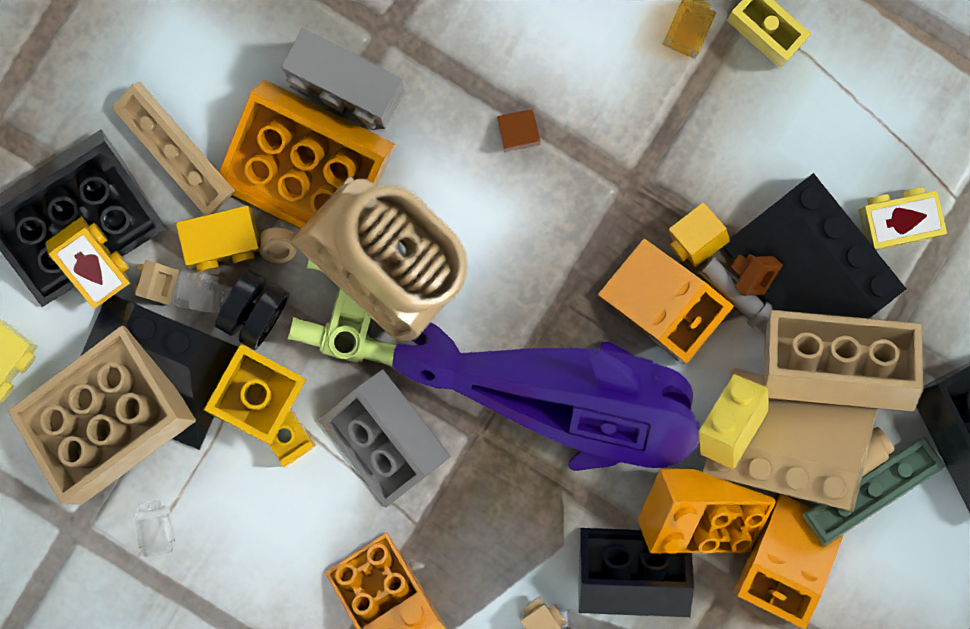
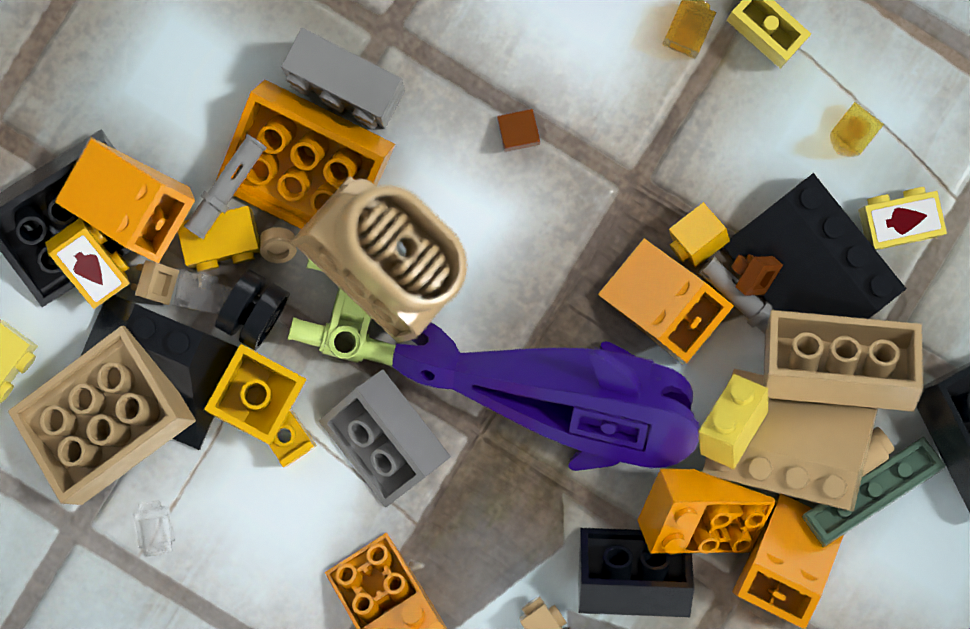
tan plate [112,82,235,216] -> none
none -> light orange slope [55,137,195,264]
none -> light grey pin [184,134,267,240]
none -> clear yellow plate [830,102,885,157]

